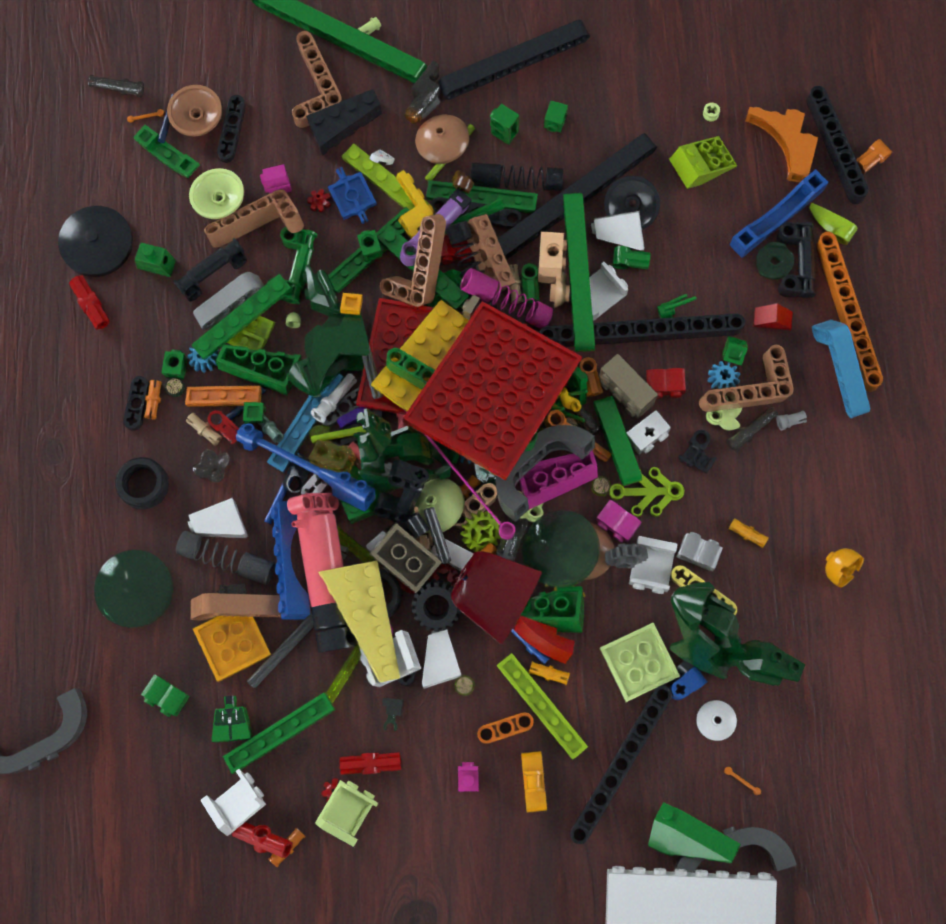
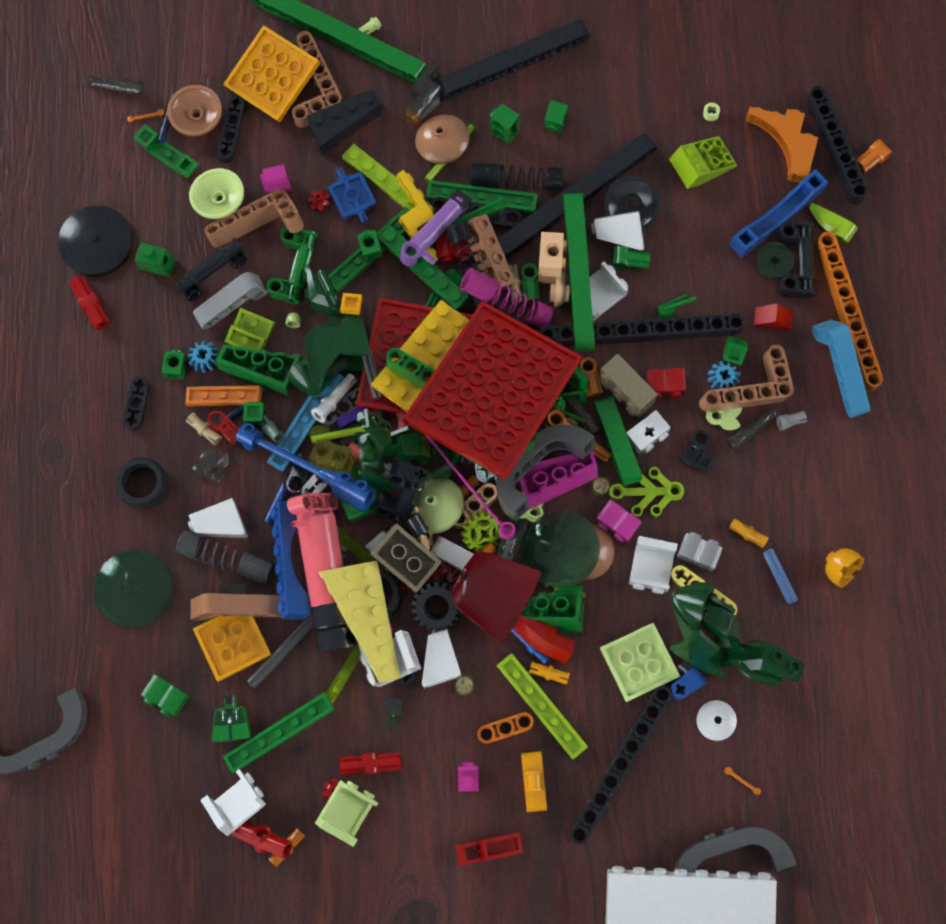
orange pin [144,380,162,420] -> none
tile [165,377,185,397] -> none
green plate [191,274,292,361] -> none
white tile [370,149,395,165] -> none
nougat beam [380,214,446,307] -> none
dark grey axle [424,507,451,564] -> none
reddish brown piece [451,170,474,194] -> none
dark tan plate [462,295,480,320] -> none
yellow arm [559,388,581,412] -> none
dark grey gear [605,544,648,569] -> none
green wedge [648,802,741,863] -> none
none -> light orange plate [223,25,320,123]
none -> red slope [455,832,523,866]
none -> medium blue axle [763,549,798,604]

